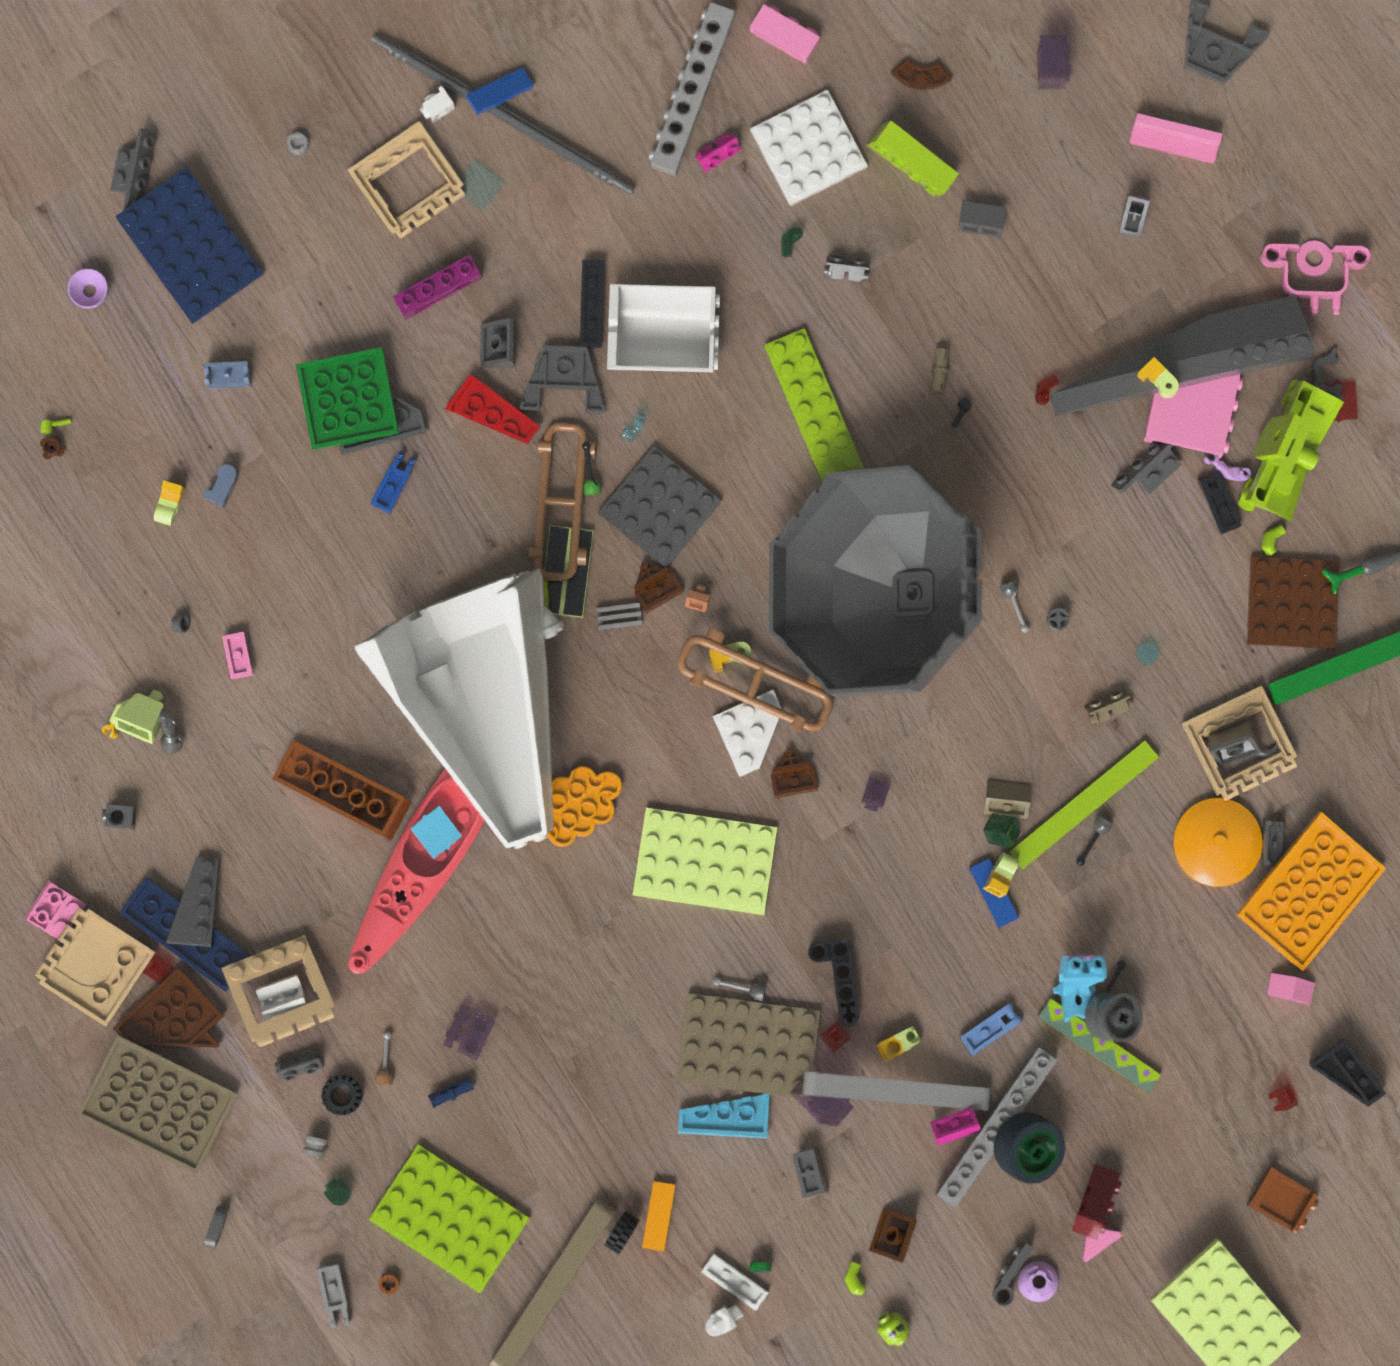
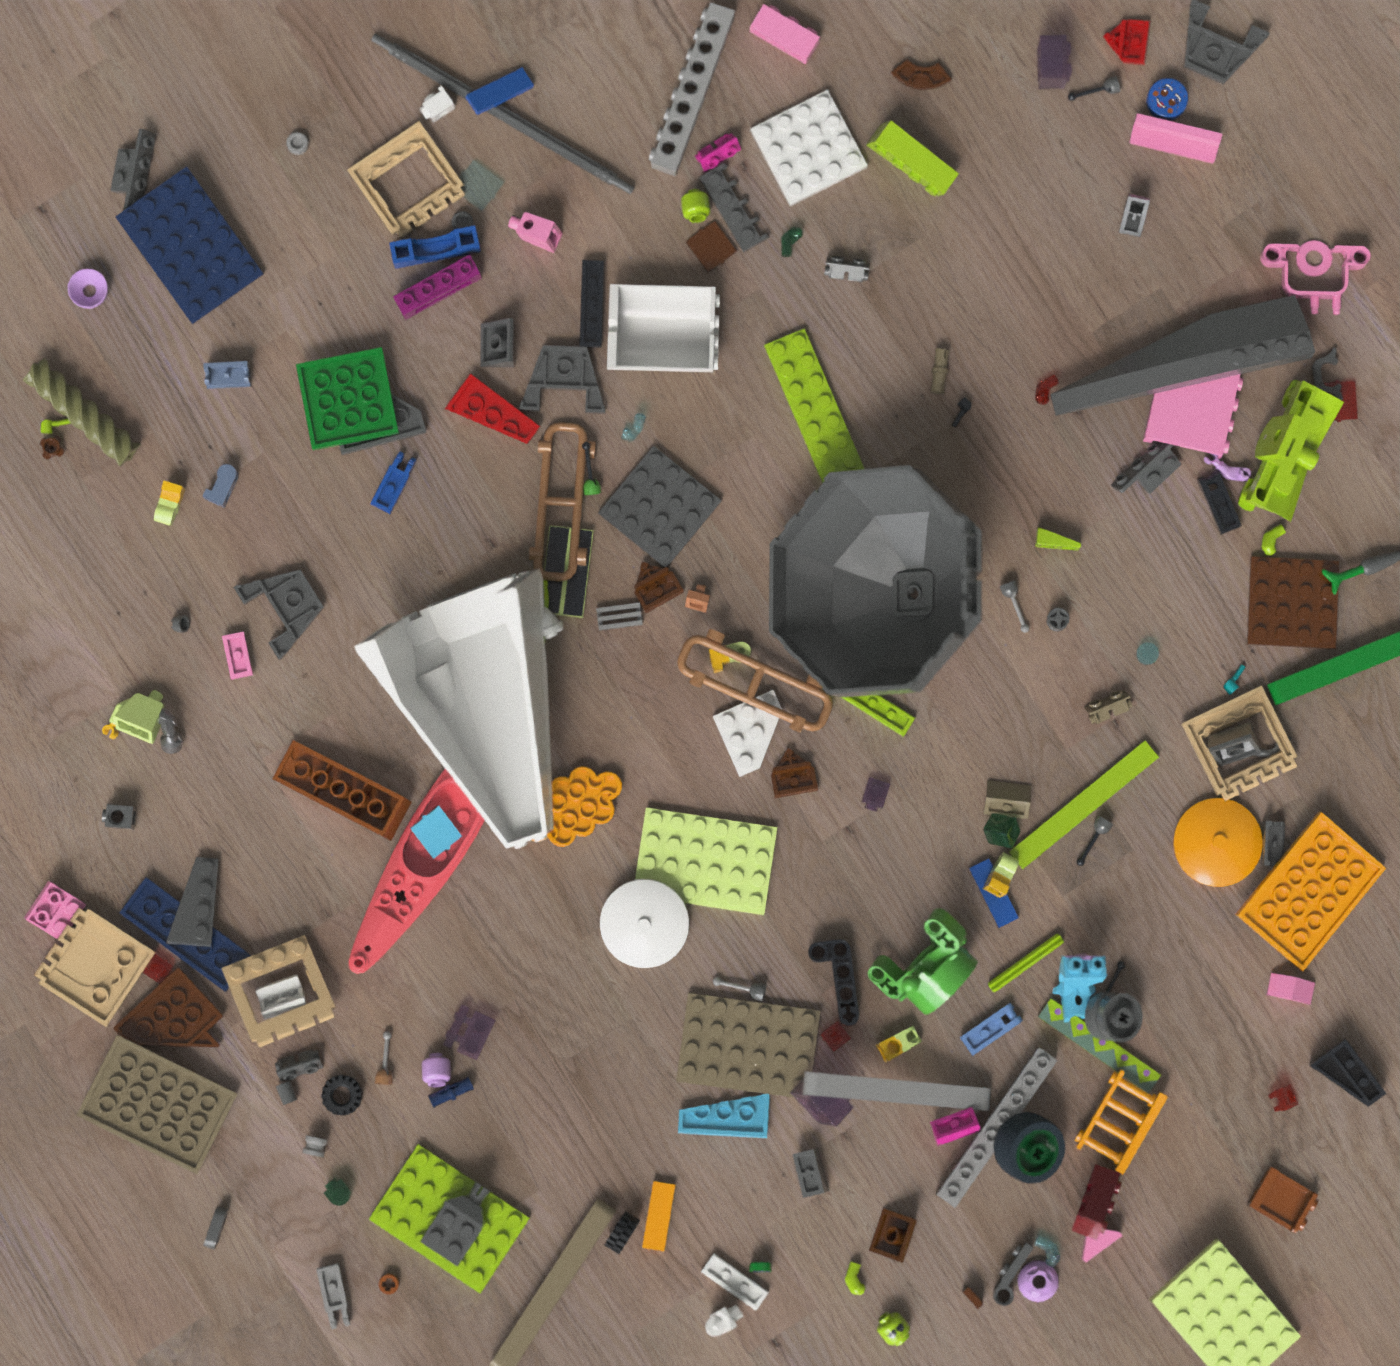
dark grey hinge [958,201,1006,238] -> none
leg [1137,357,1179,398] -> none
none -> olive piece [23,358,141,467]
none -> dark grey wing [233,570,324,660]
none -> dark grey hinge [276,1081,297,1105]
none -> blue arch [389,225,481,269]
none -> dark grey plate [420,1181,490,1266]
none -> lavender head [422,1053,451,1087]
none -> dark grey plate [451,211,473,229]
none -> bright pink torso [508,212,563,253]
none -> white dish [600,879,689,968]
none -> lime head [681,189,711,223]
none -> reddish brown piece [686,221,737,273]
none -> dark grey hinge [700,163,769,253]
none -> lime tile [841,695,915,737]
none -> bright green piece [868,908,978,1015]
none -> reddish brown tile [961,1286,984,1309]
none -> lime axle [988,934,1064,992]
none -> clear light blue arm [1034,1235,1060,1267]
none -> lime slope [1035,527,1081,551]
none -> hinge [1068,76,1121,101]
none -> light orange fence [1074,1069,1168,1174]
none -> red slope [1103,19,1151,65]
none -> blue head [1146,78,1188,121]
none -> teal hand [1224,664,1246,694]

